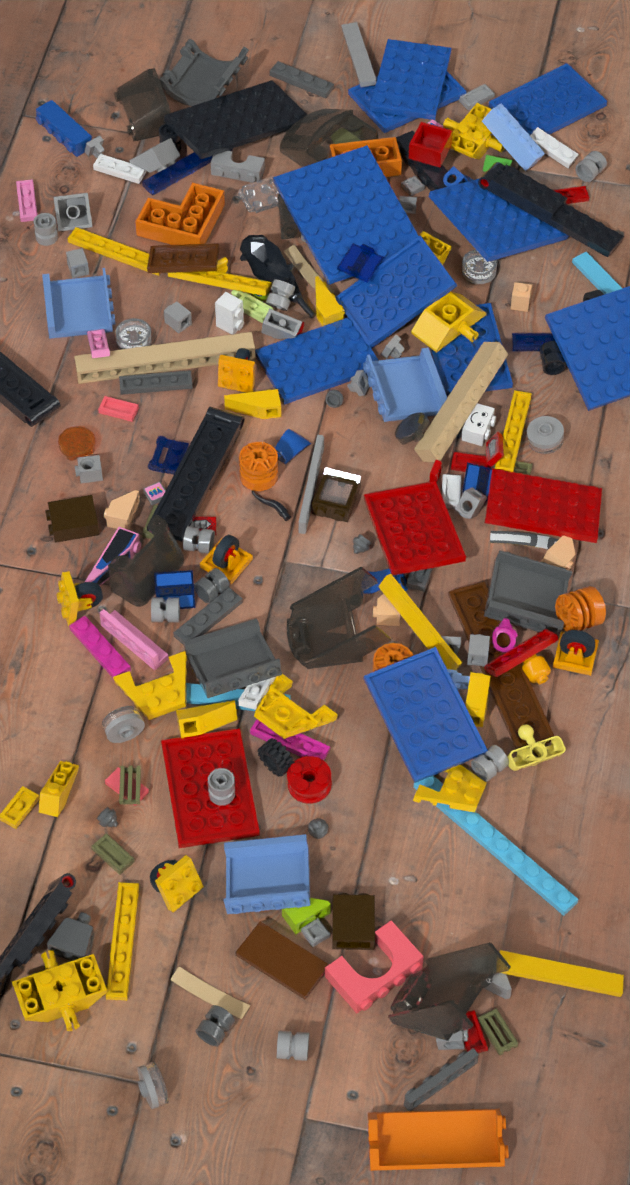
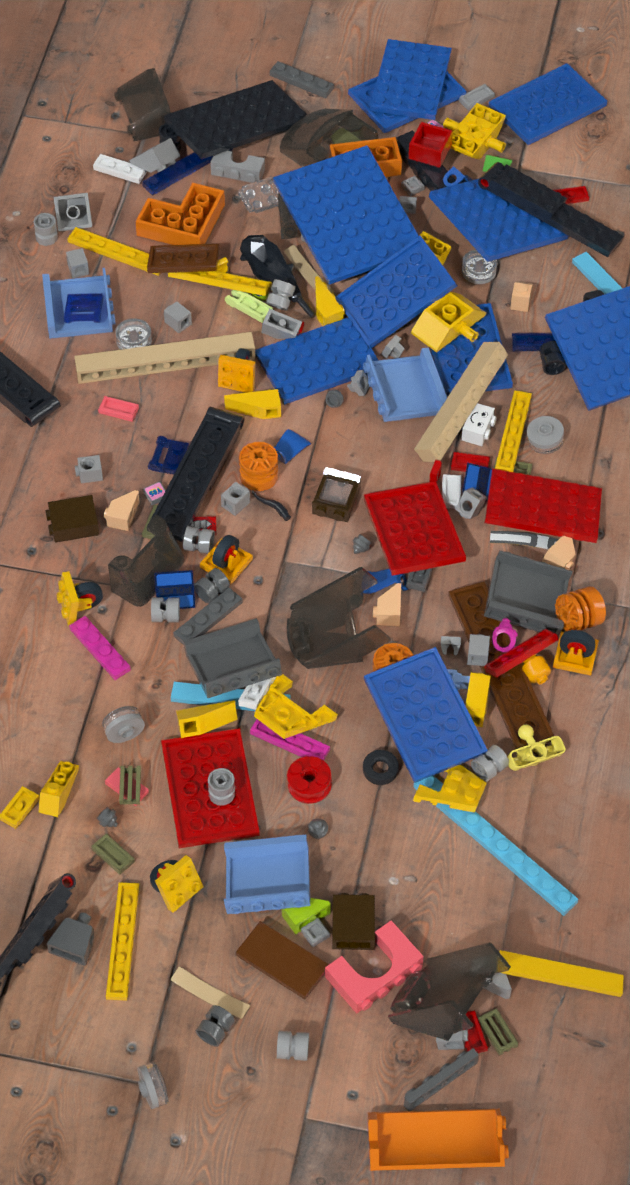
yellow slope [12,950,107,1031] -> none
bright pink tile [16,180,37,222] -> none
blue brick [36,100,92,157] -> none
clear orange tile [58,426,95,461] -> none
light grey tile [85,135,104,158] -> none
slope [85,527,141,586] -> none
bright pink tile [87,329,110,358] -> none
bright pink fence [100,609,169,670] -> none
yellow wing [113,651,187,720] -> none
dark grey plate [119,370,193,395] -> none
dark grey hinge [157,39,249,106] -> none
white brick [215,292,244,335] -> none
black tyre [257,738,294,777] -> none
light grey tile [299,435,324,534] -> none
clear blue piece [337,243,384,283] -> none
light grey tile [341,22,376,87] -> none
yellow tile [378,574,462,670] -> none
clear smoke tile [395,412,430,445] -> none
light blue brick [482,104,545,171] -> none
red tile [486,432,504,467] -> none
white plate [530,127,579,169] -> none
light grey wheel [575,151,607,182] -> none
none -> clear blue plate [64,294,103,323]
none -> light grey brick [221,482,250,516]
none -> black tyre [363,750,399,785]

